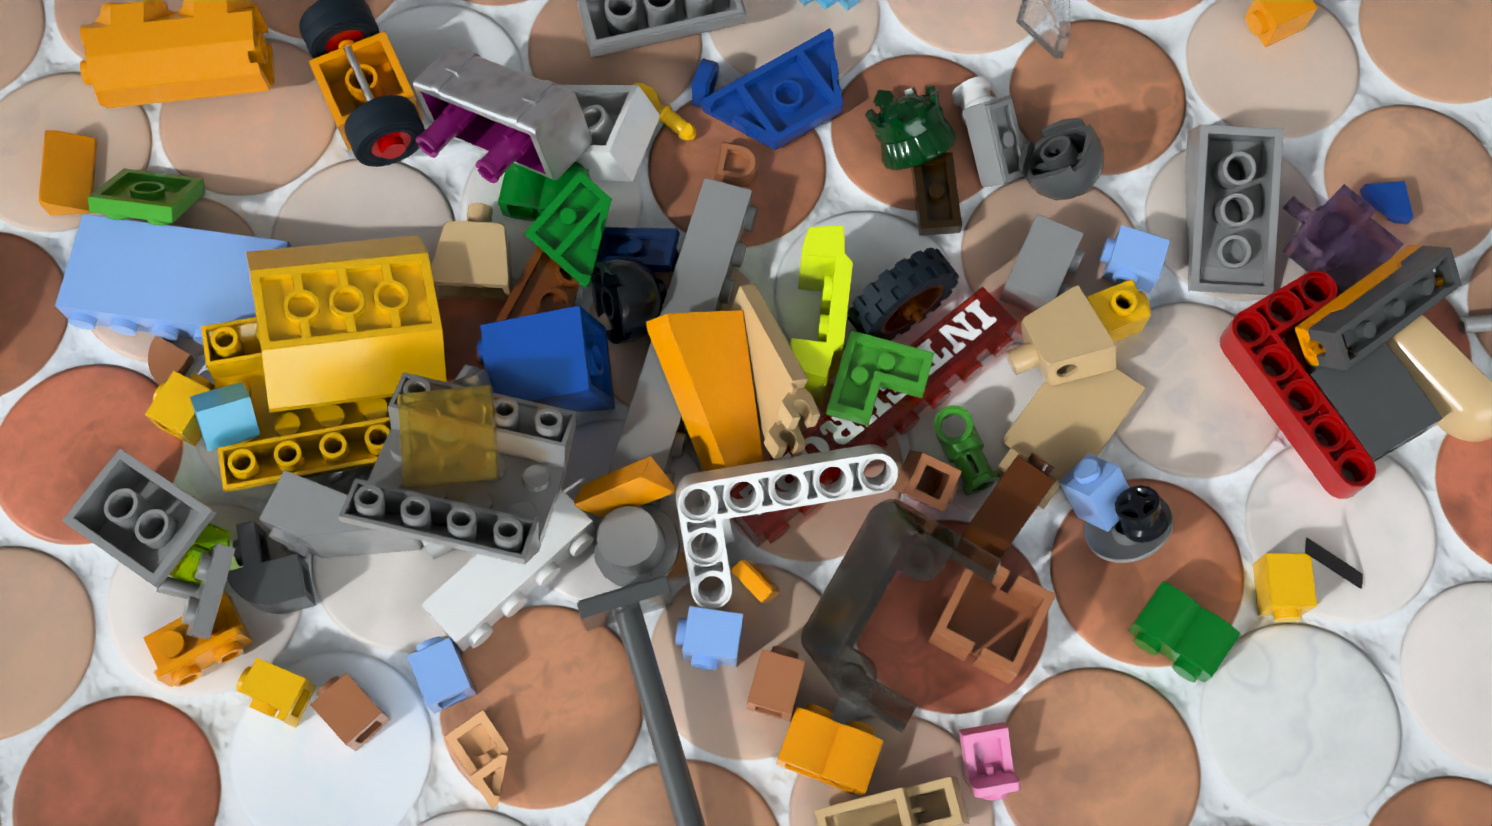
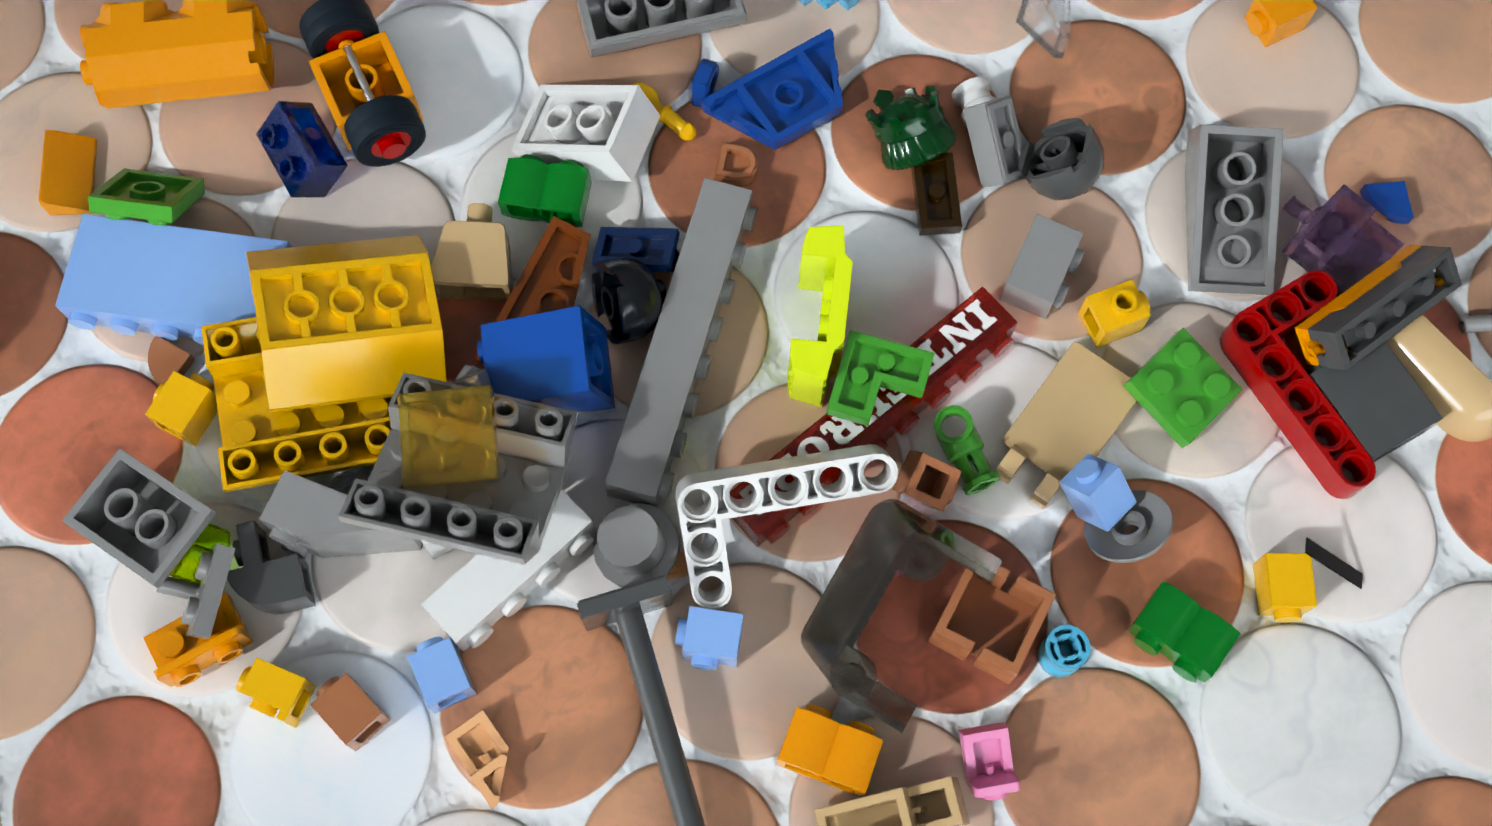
medium azure panel [190,382,260,452] -> none
flat silver piece [413,46,592,183] -> none
green wing [523,171,612,289] -> none
light orange slope [574,456,676,519] -> none
light orange slope [646,310,764,471] -> none
tan tile [730,284,821,459] -> none
light orange tile [730,559,780,603] -> none
nougat brick [746,646,806,722] -> none
black wheel [847,248,959,341] -> none
reddish brown brick [956,453,1057,564] -> none
tan torso [1006,285,1116,386] -> none
light blue brick [1099,225,1170,293] -> none
black wheel [1115,485,1167,543] -> none
none -> clear blue brick [256,101,348,198]
none -> medium azure wheel [1037,625,1091,678]
none -> bright green plate [1123,327,1242,448]

